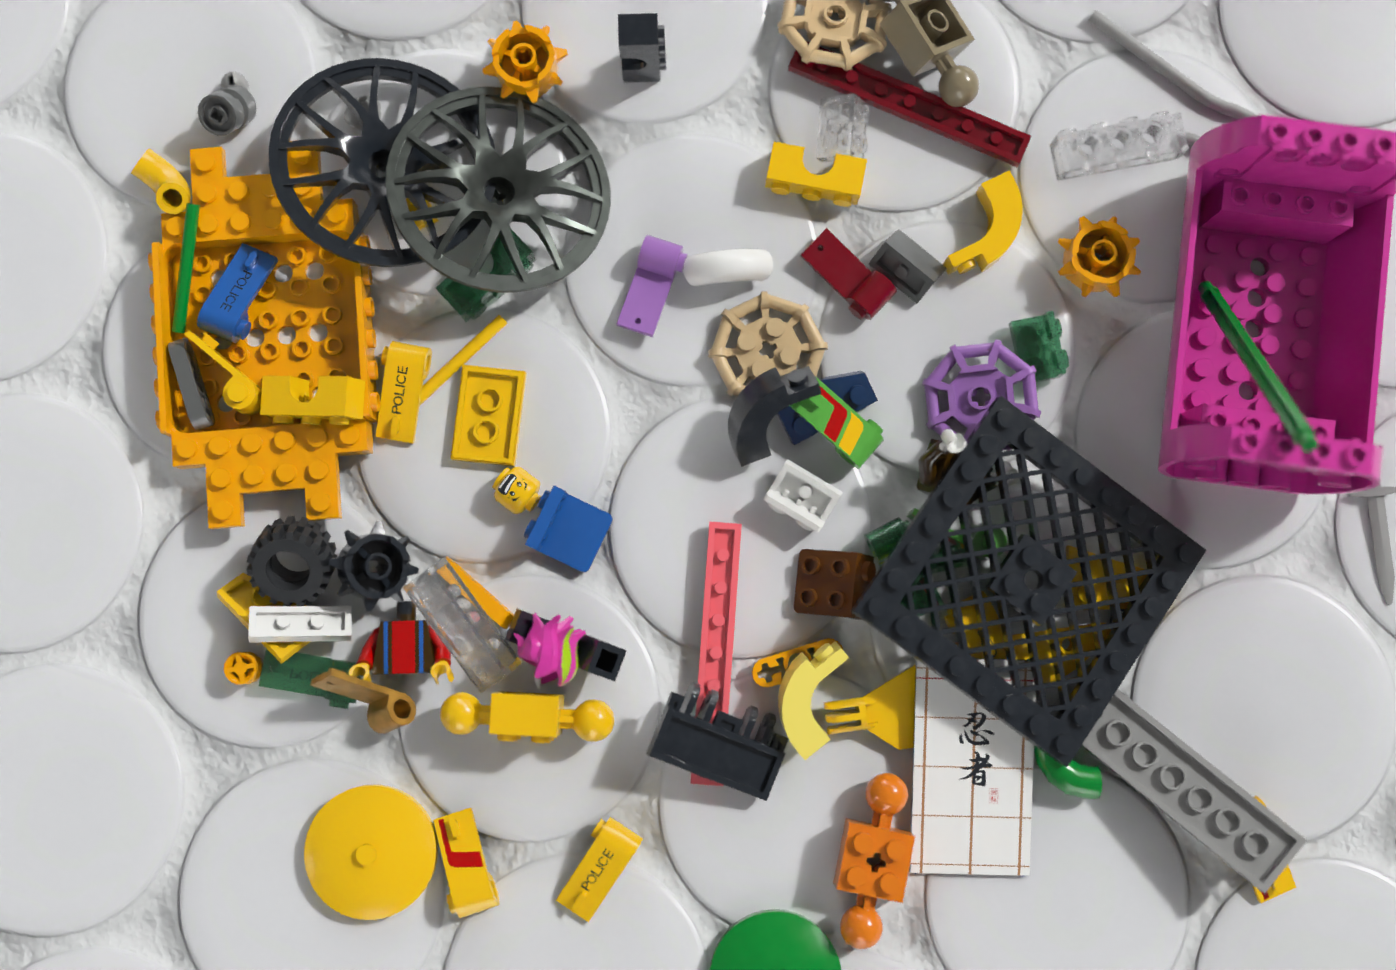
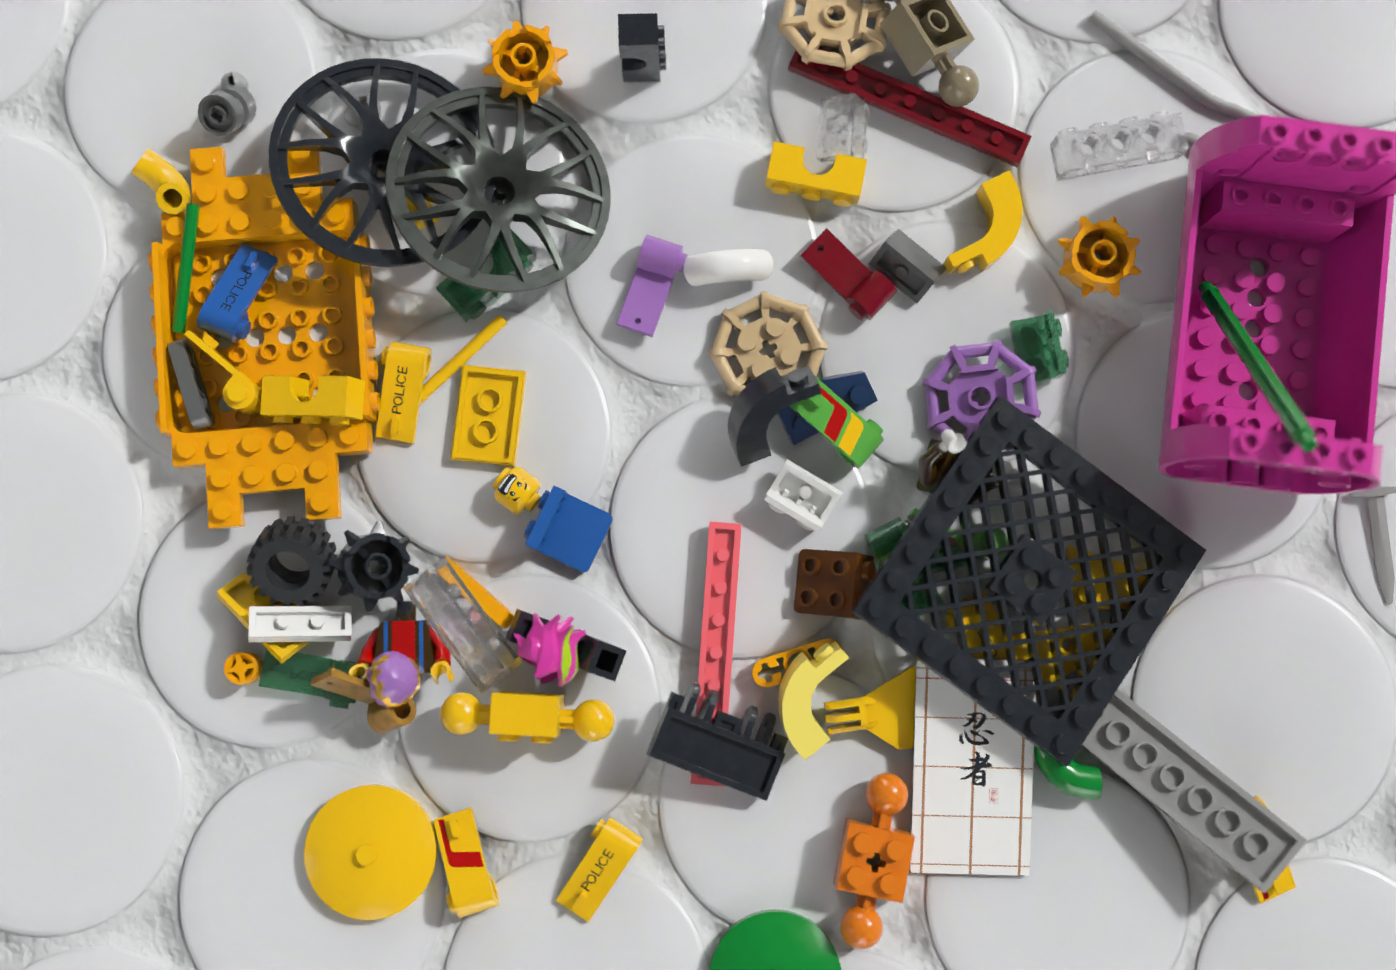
none -> medium lavender hair [366,651,421,708]

